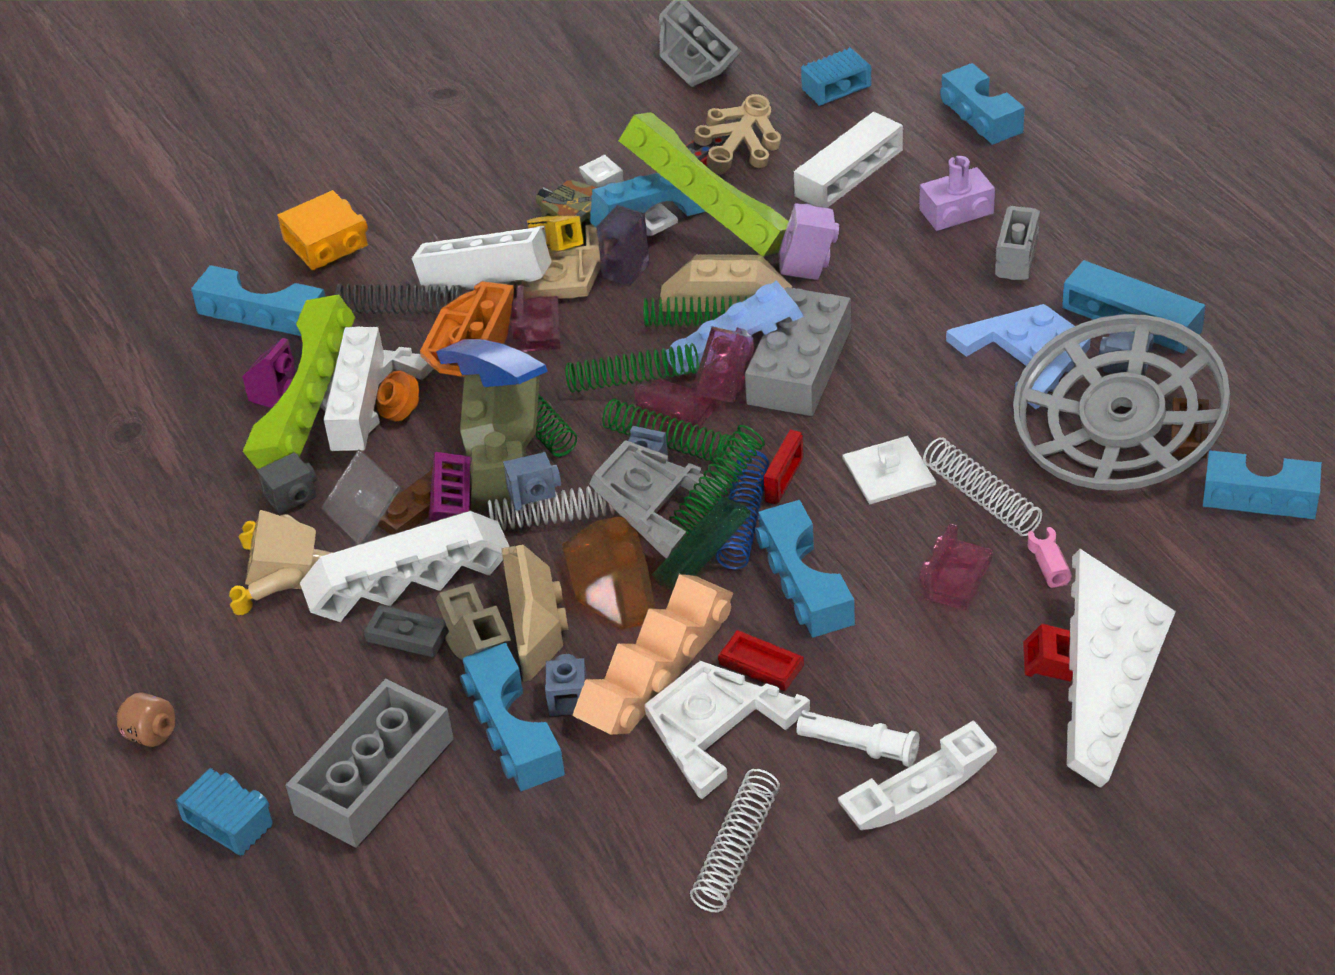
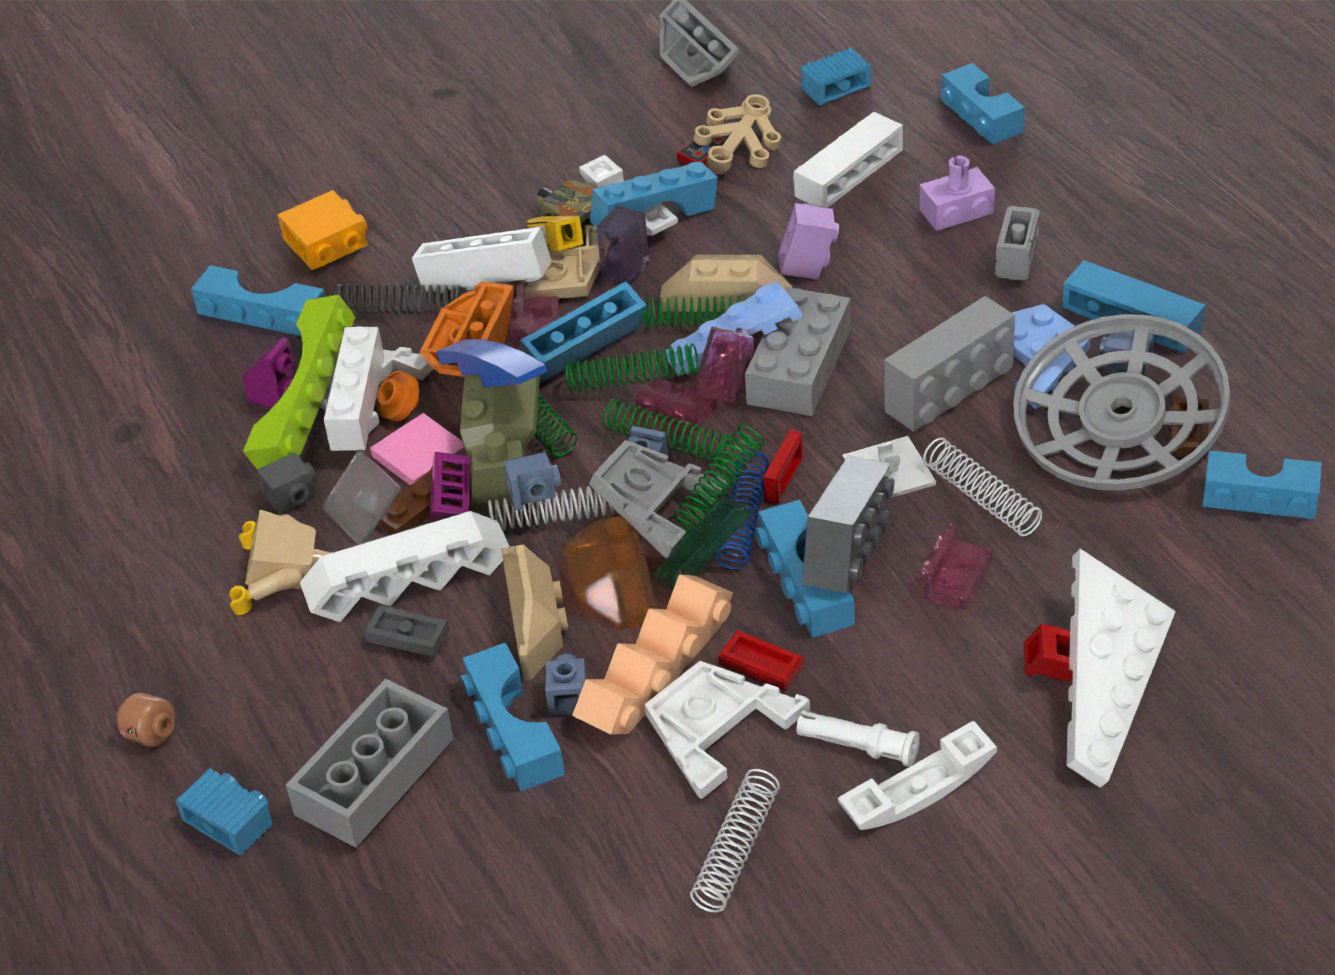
dark tan brick [435,583,511,660] -> none
lime arch [618,112,789,257] -> none
bright pink bar [1027,527,1072,588] -> none
none -> bright pink tile [370,413,466,485]
none -> dark azure brick [518,282,646,384]
none -> dark grey brick [802,456,895,593]
none -> light grey brick [884,296,1015,432]

